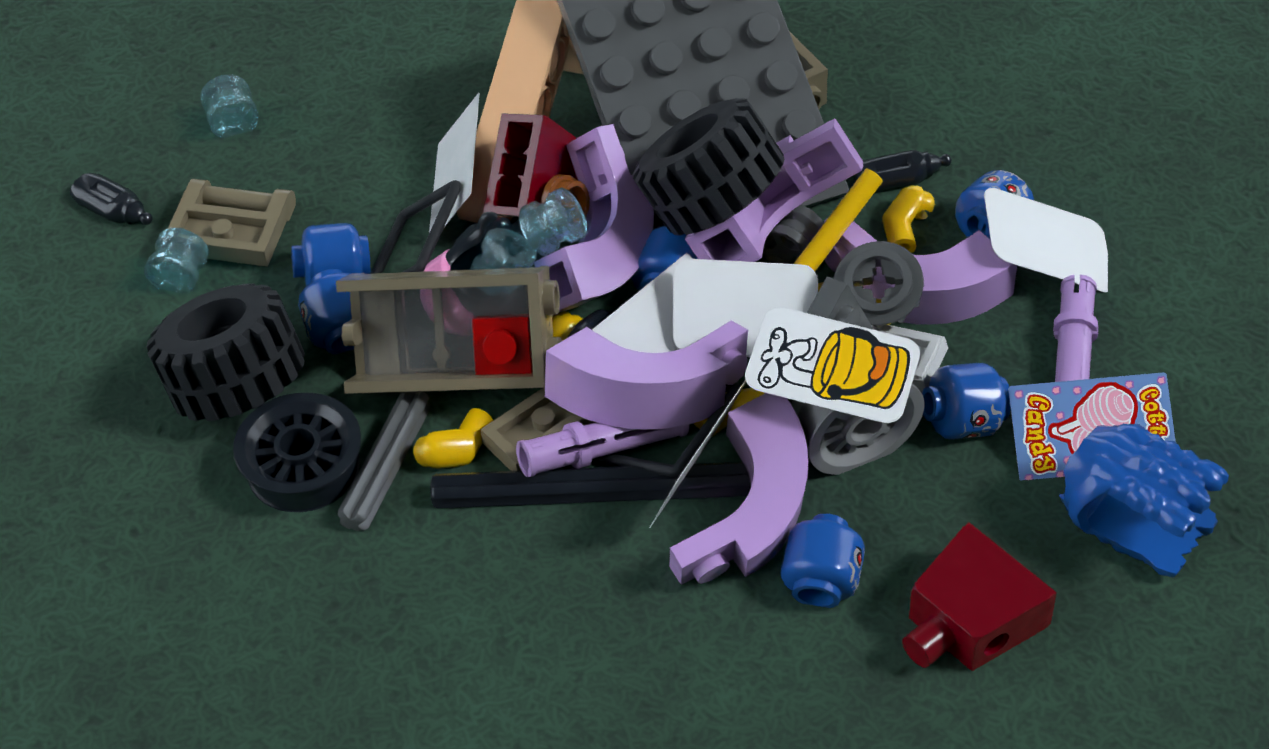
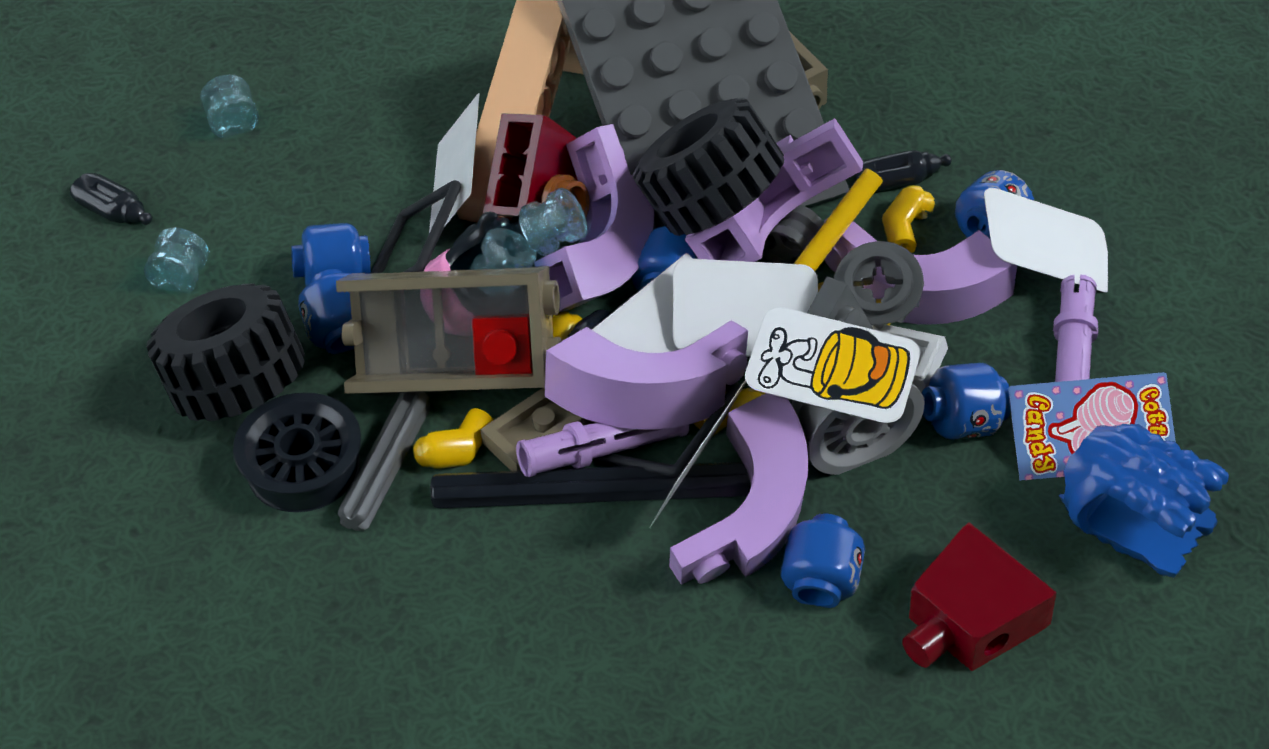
dark tan plate [163,178,296,266] -> none

